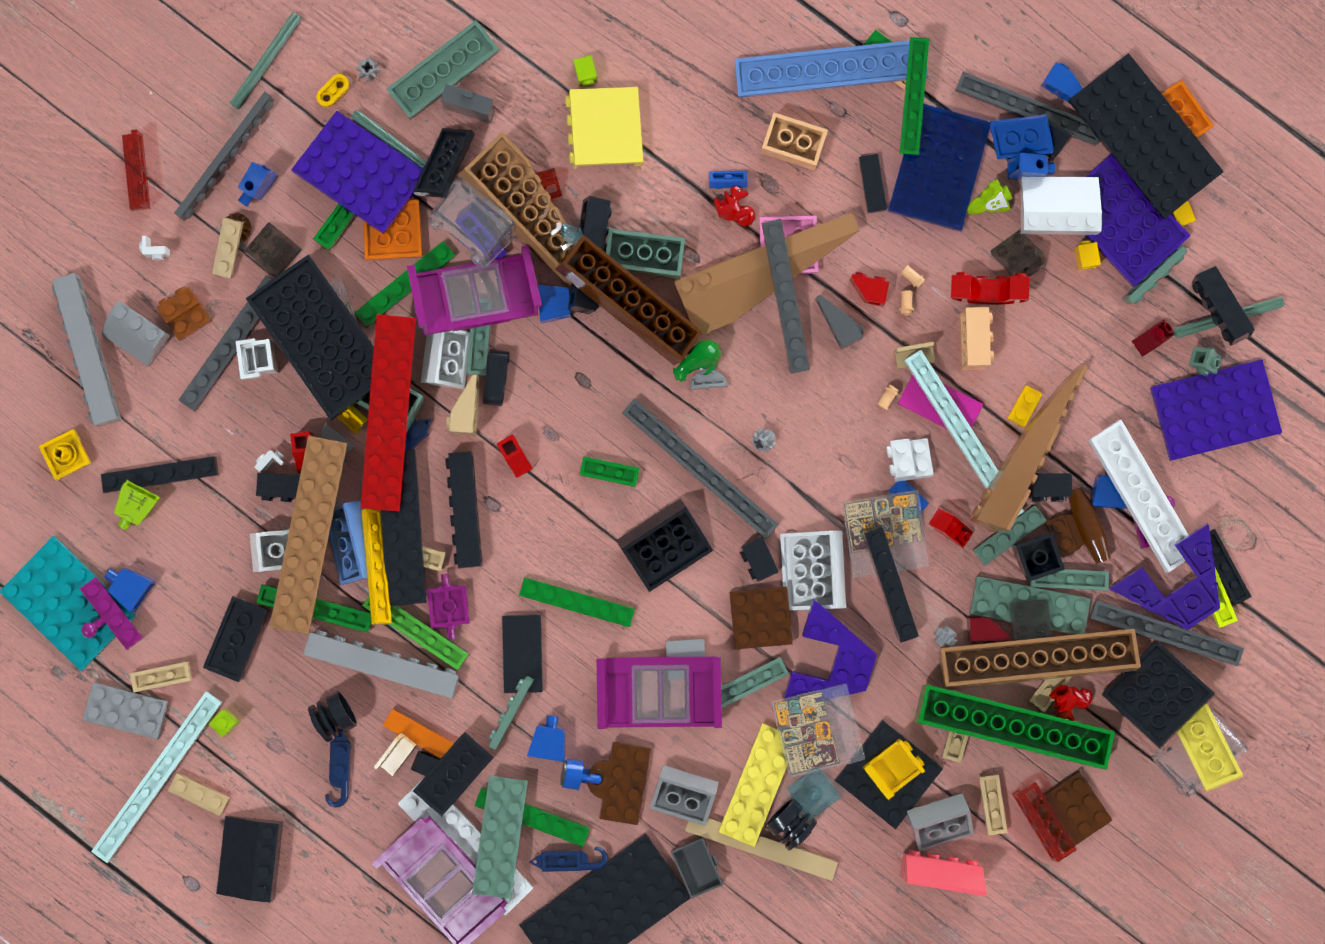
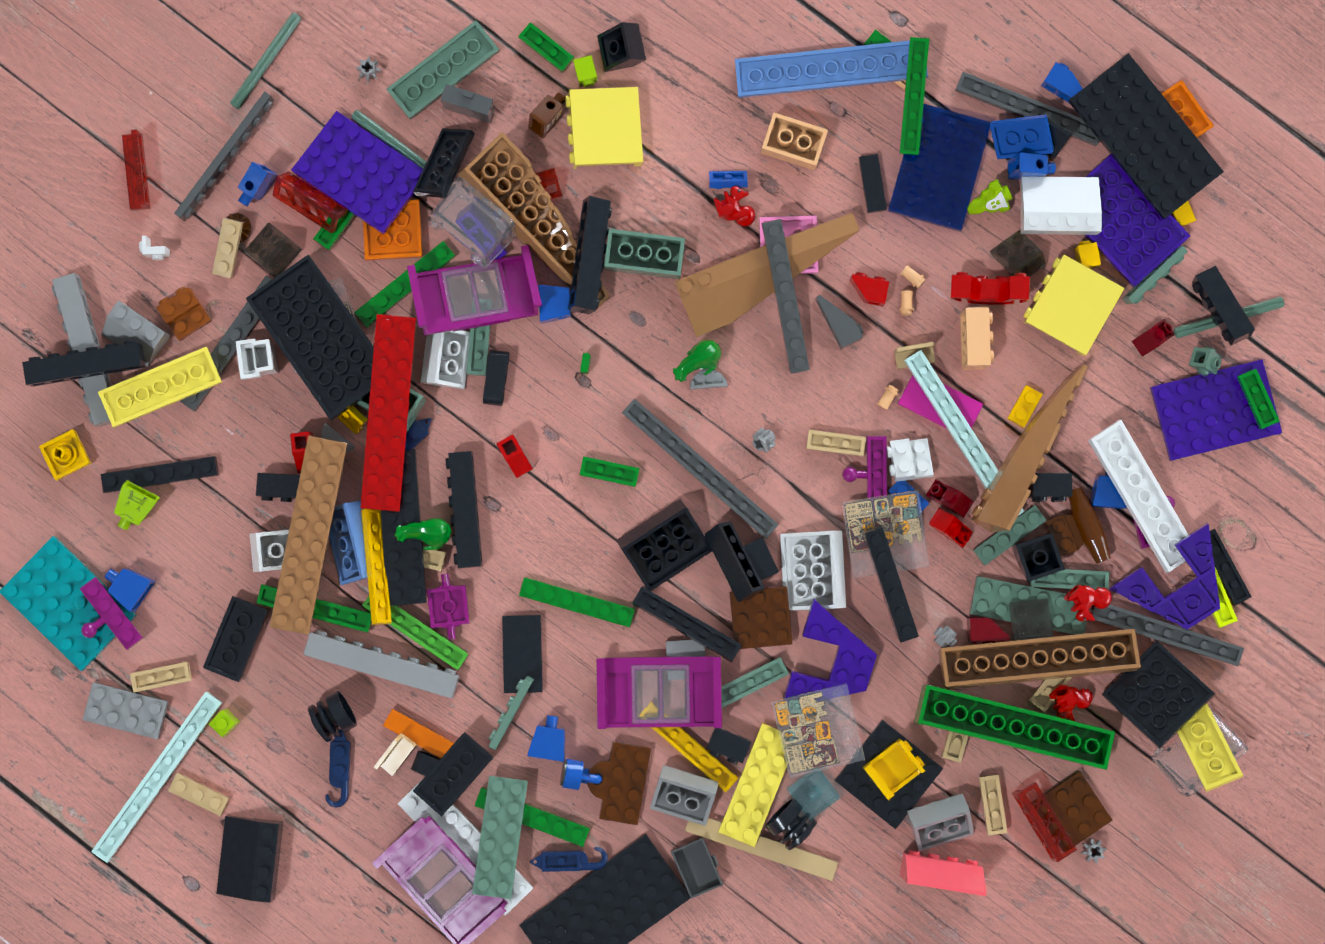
white bracket [254,450,287,473] -> none
yellow plate [316,74,350,108] -> none
tan slope [447,375,480,436] -> none
reddish brown brick [555,235,702,365] -> none
clear light blue plate [560,223,582,244] -> none
none -> black brick [22,340,146,387]
none -> light yellow plate [98,347,222,428]
none -> clear red fence [272,171,348,234]
none -> green piece [394,518,452,550]
none -> green plate [518,22,574,73]
none -> reddish brown torso [528,93,565,139]
none -> green tile [580,353,591,375]
none -> black slope [597,22,646,72]
none -> black plate [632,586,742,663]
none -> yellow tile [639,702,738,792]
none -> black brick [704,521,765,602]
none -> black brick [706,728,751,765]
none -> tan plate [806,430,866,457]
none -> magenta plate [842,436,887,513]
none -> dark red slope [925,479,974,518]
none -> light yellow panel [1023,255,1125,356]
none -> red animal [1064,584,1112,621]
none -> light grey gear [1081,838,1106,864]
none -> green plate [1237,369,1280,429]

